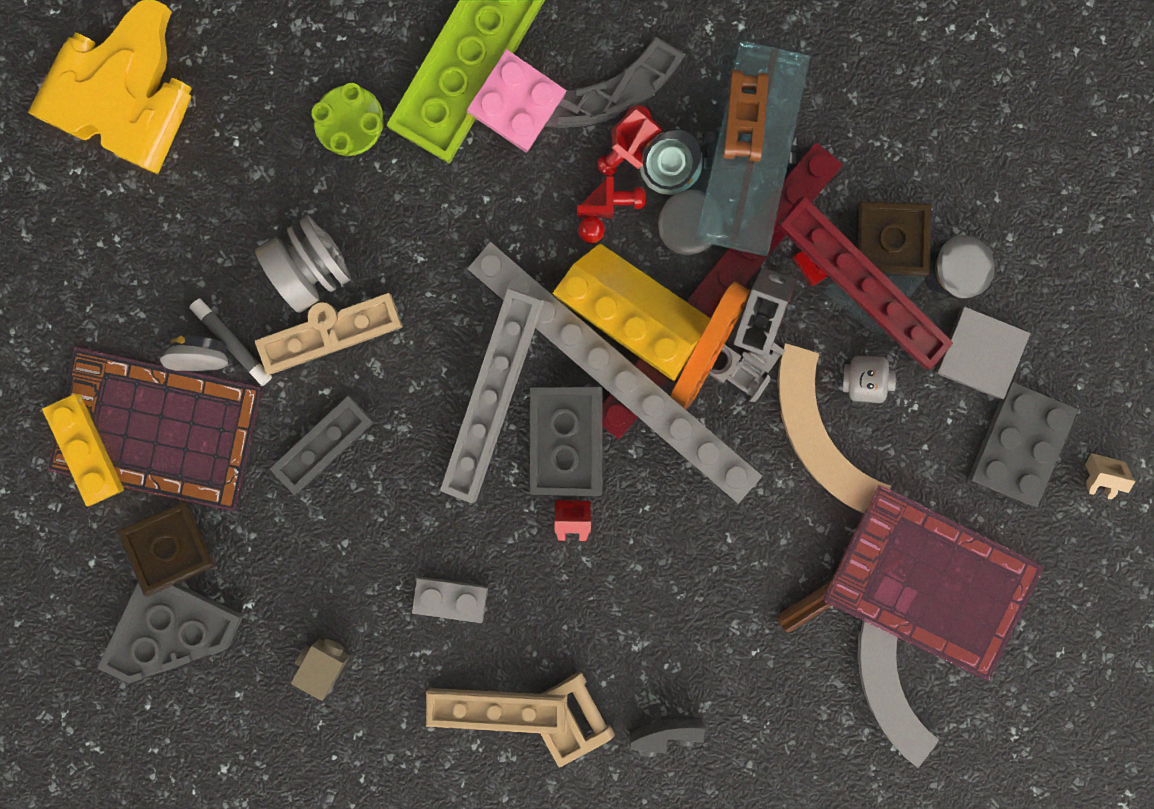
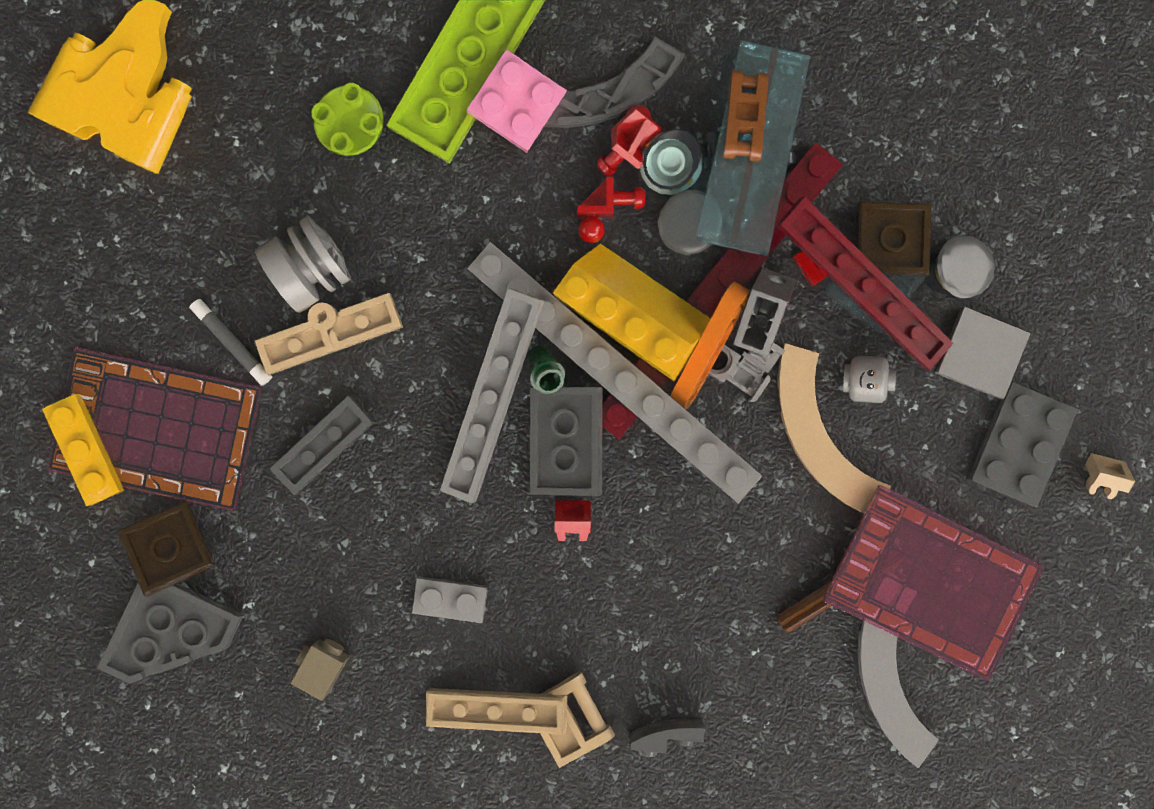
light grey piece [160,330,228,371] -> none
none -> dark green cone [527,346,565,394]

